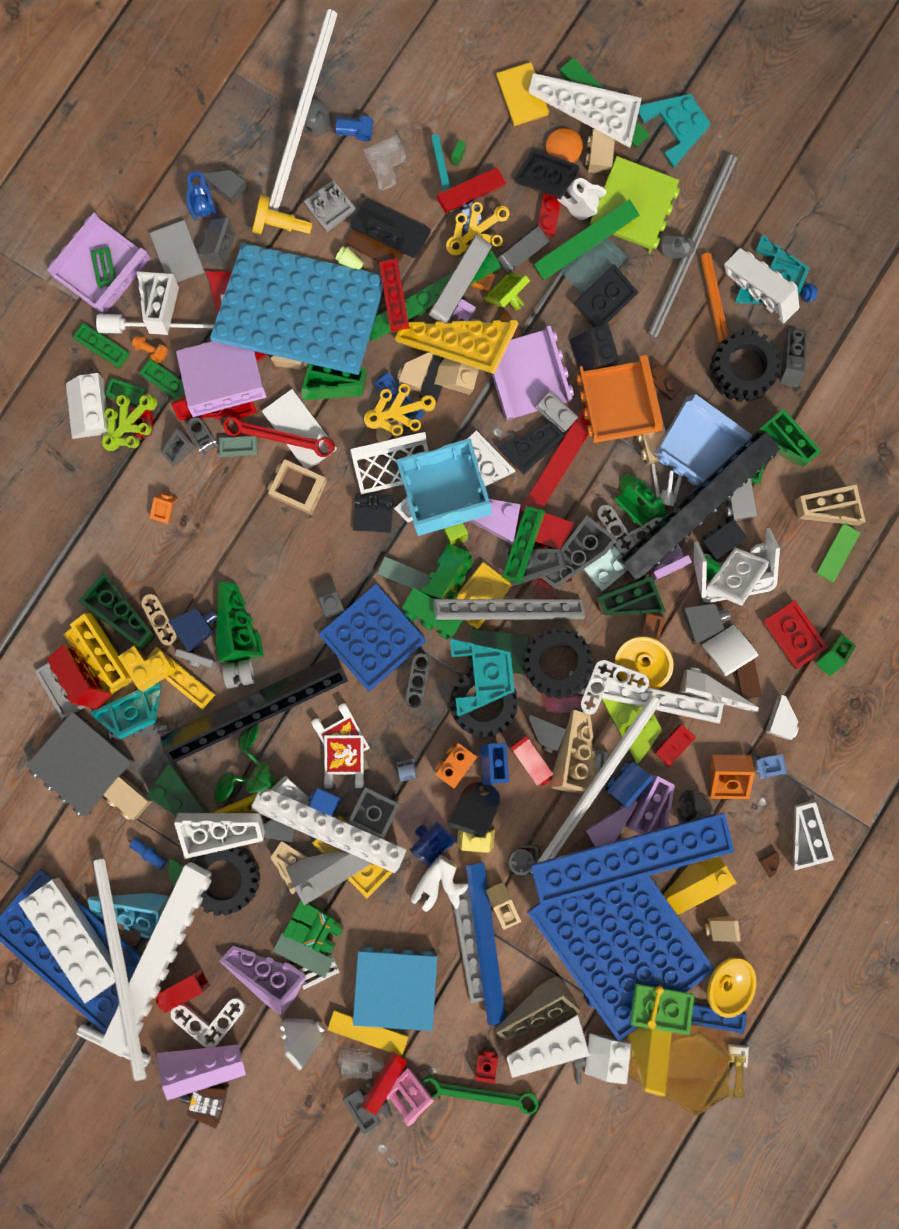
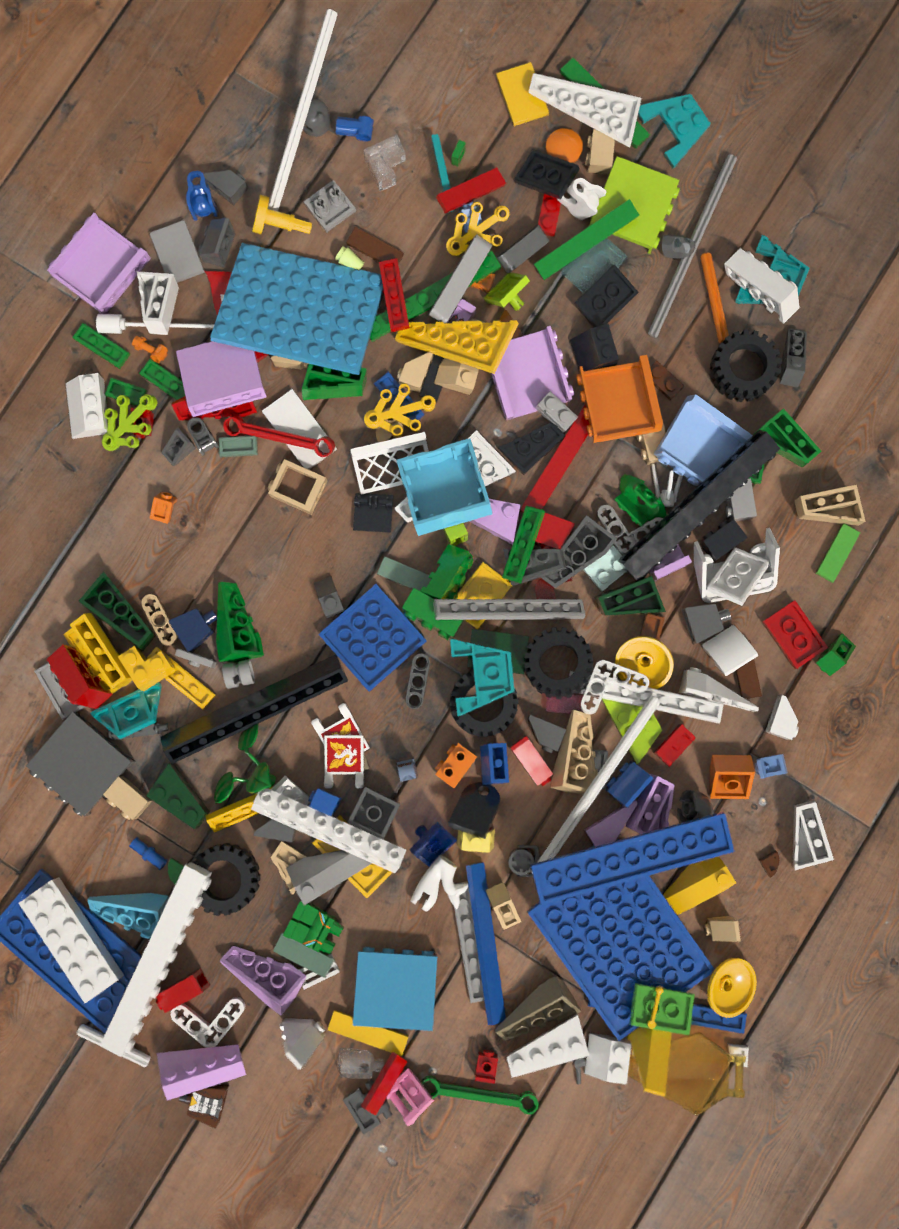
green tile [91,247,116,288] -> none
white axle [93,859,146,1081] -> none
white wedge [174,813,265,859] -> none
black bracket [350,199,431,258] -> none
green tile [705,555,722,581] -> none
blue plate [800,283,817,302] -> none

